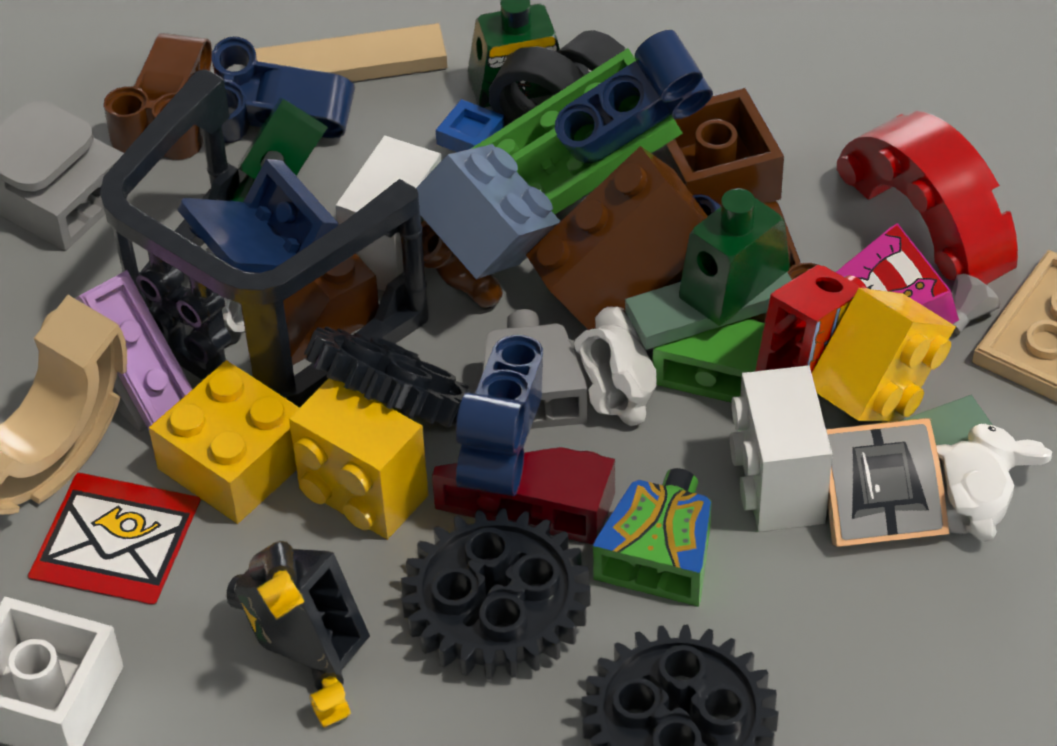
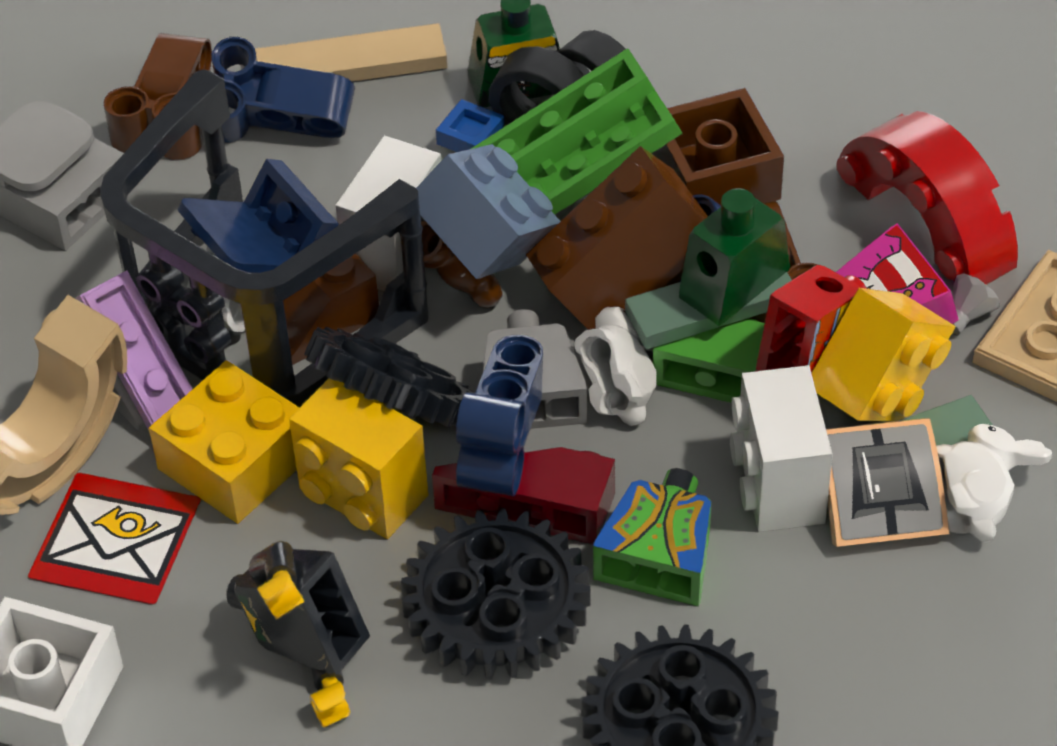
dark green torso [230,97,328,202] -> none
dark blue piece [555,30,713,163] -> none

